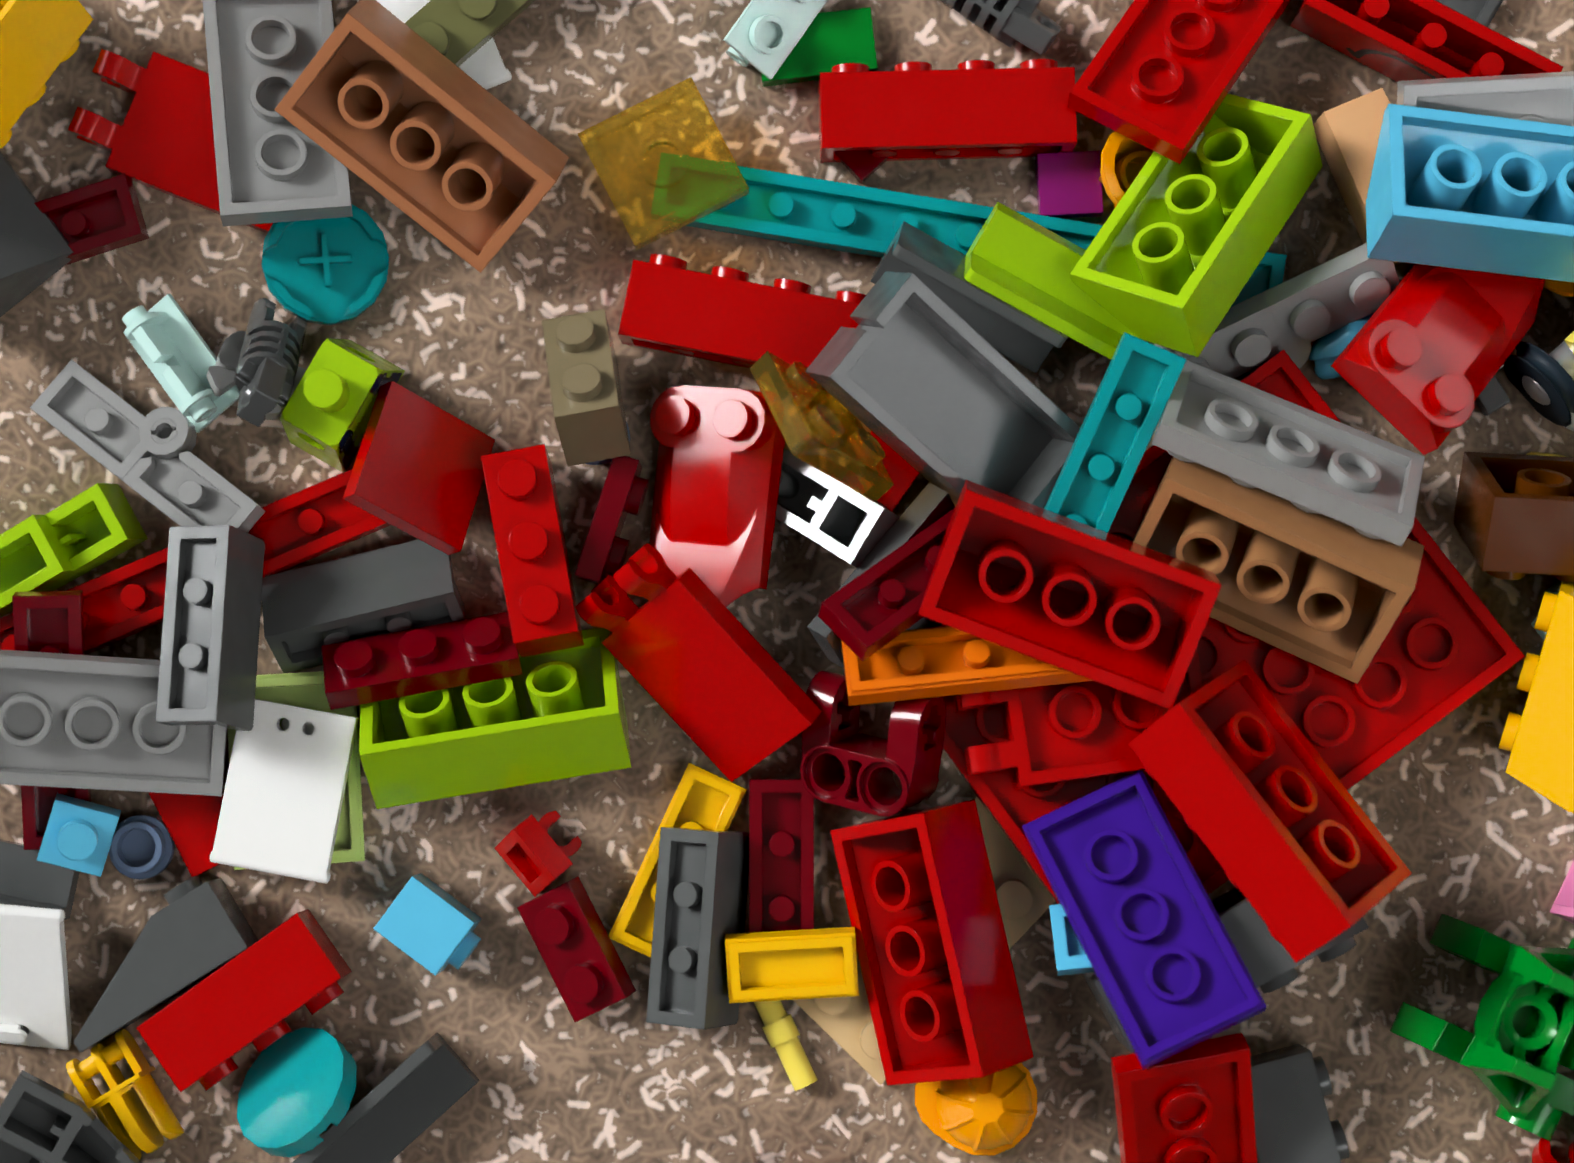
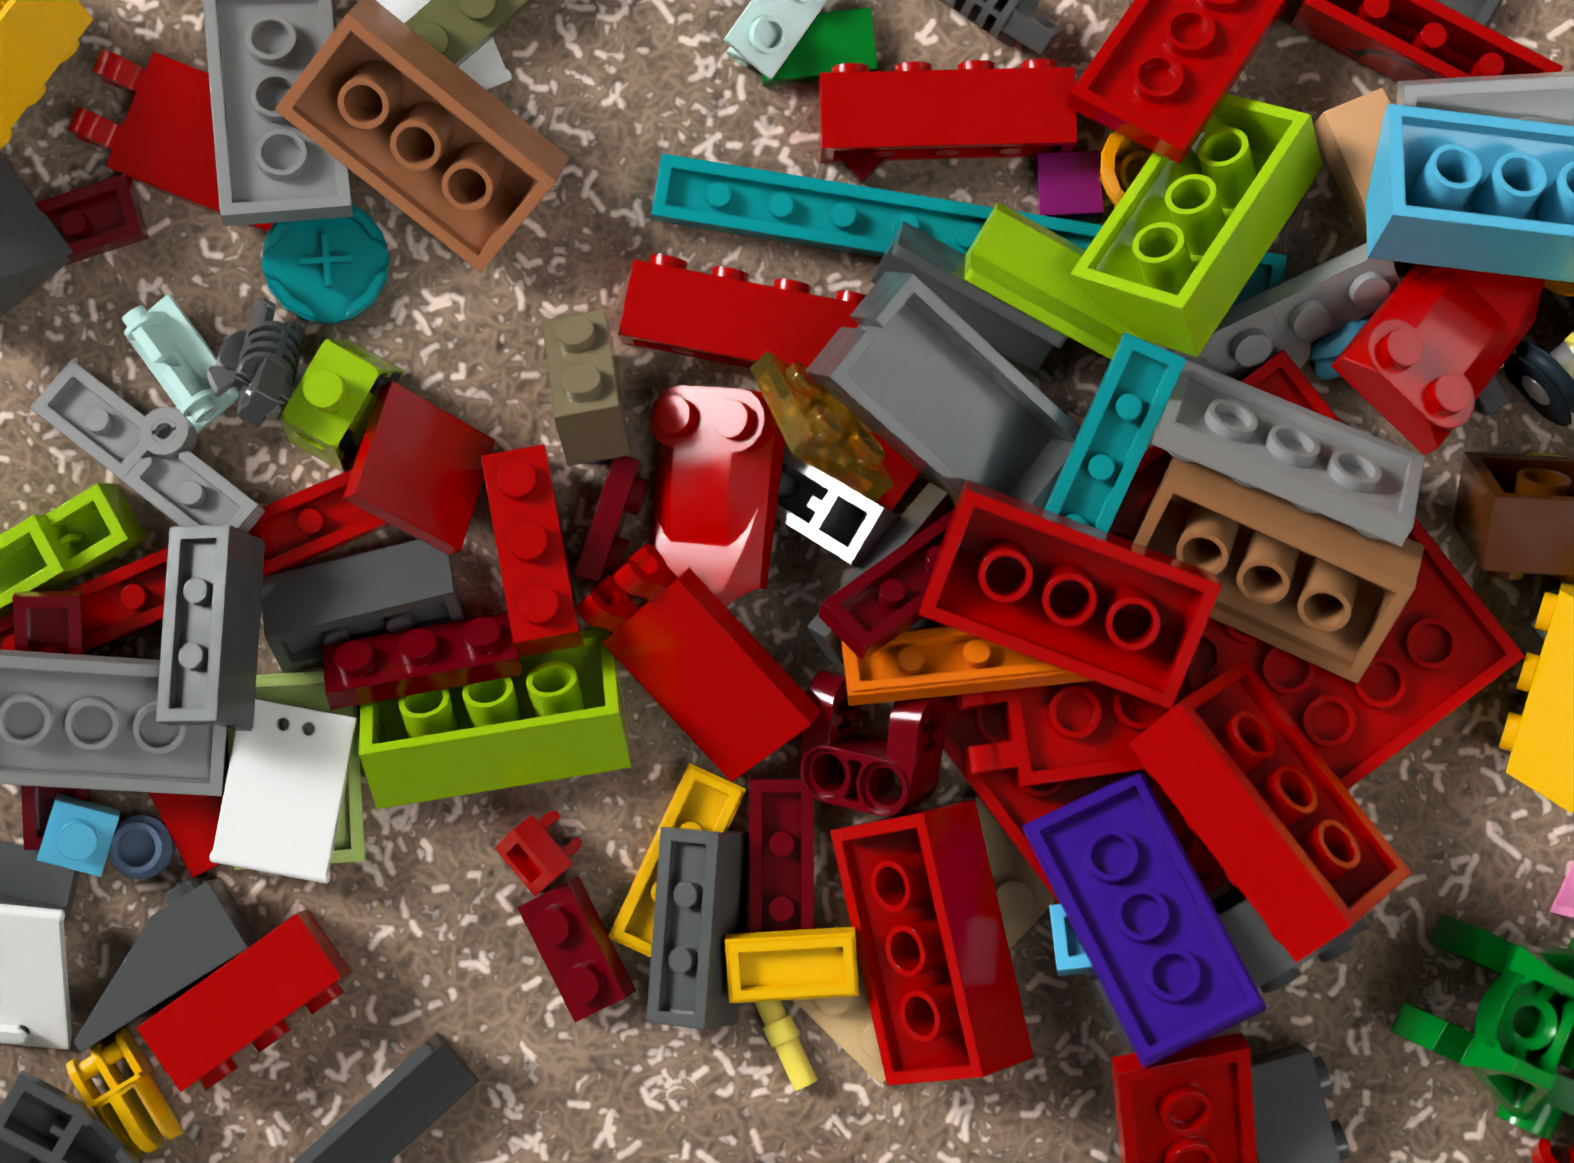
teal tile [237,1027,357,1157] -> none
medium azure brick [373,873,482,976] -> none
clear yellow tile [578,77,749,250] -> none
light orange piece [915,1063,1037,1155] -> none

